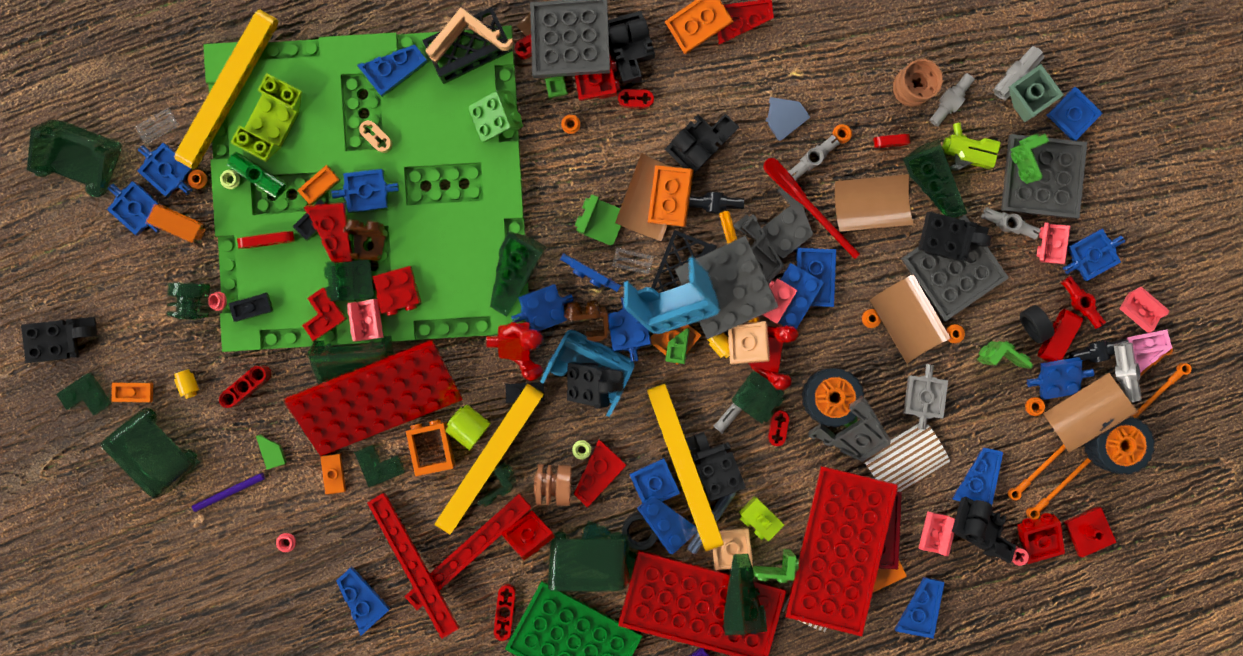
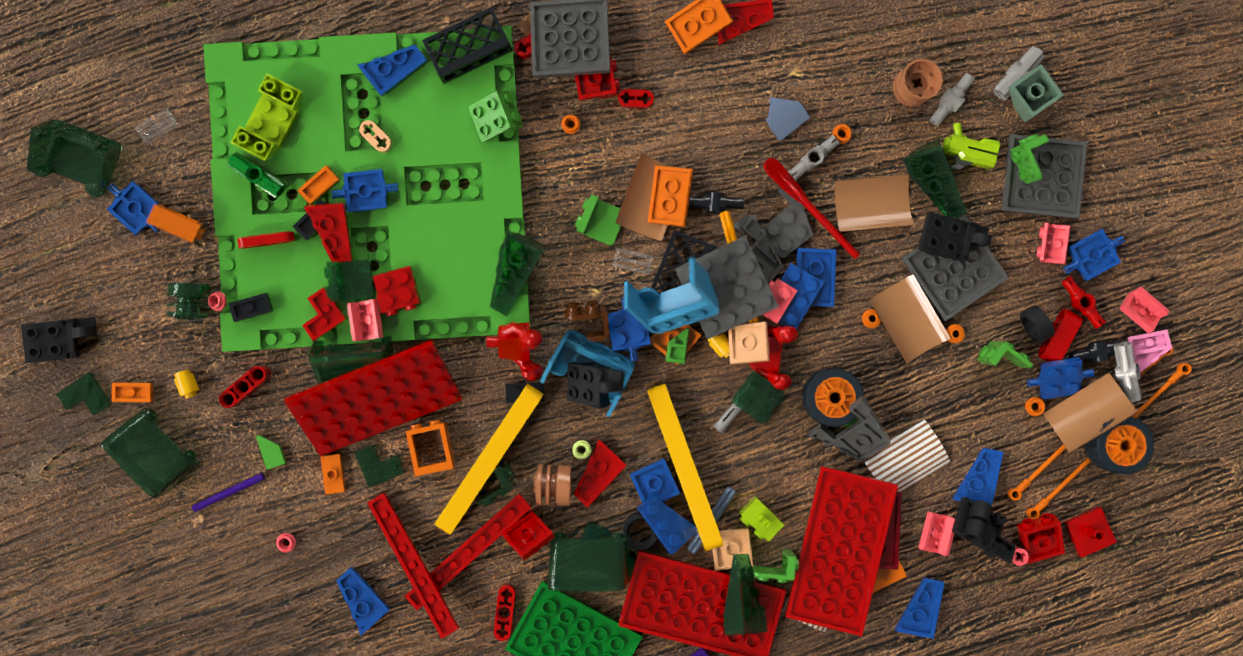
blue plate [137,143,194,197] -> none
yellow beam [174,9,278,169] -> none
orange plate [188,170,208,189] -> none
yellowish green plate [220,170,241,189] -> none
reddish brown piece [343,220,387,261] -> none
light nougat hinge [426,8,513,63] -> none
lime piece [446,404,491,451] -> none
blue plate [511,284,574,331] -> none
bright green tile [545,76,568,99] -> none
blue plate [560,253,621,292] -> none
black plate [608,11,655,84] -> none
black plate [665,113,739,175] -> none
black plate [686,432,746,502] -> none
red beam [768,410,789,446] -> none
red beam [873,134,911,148] -> none
light grey plate [904,364,948,430] -> none
light grey pin [981,207,1041,240] -> none
blue plate [1046,86,1102,141] -> none

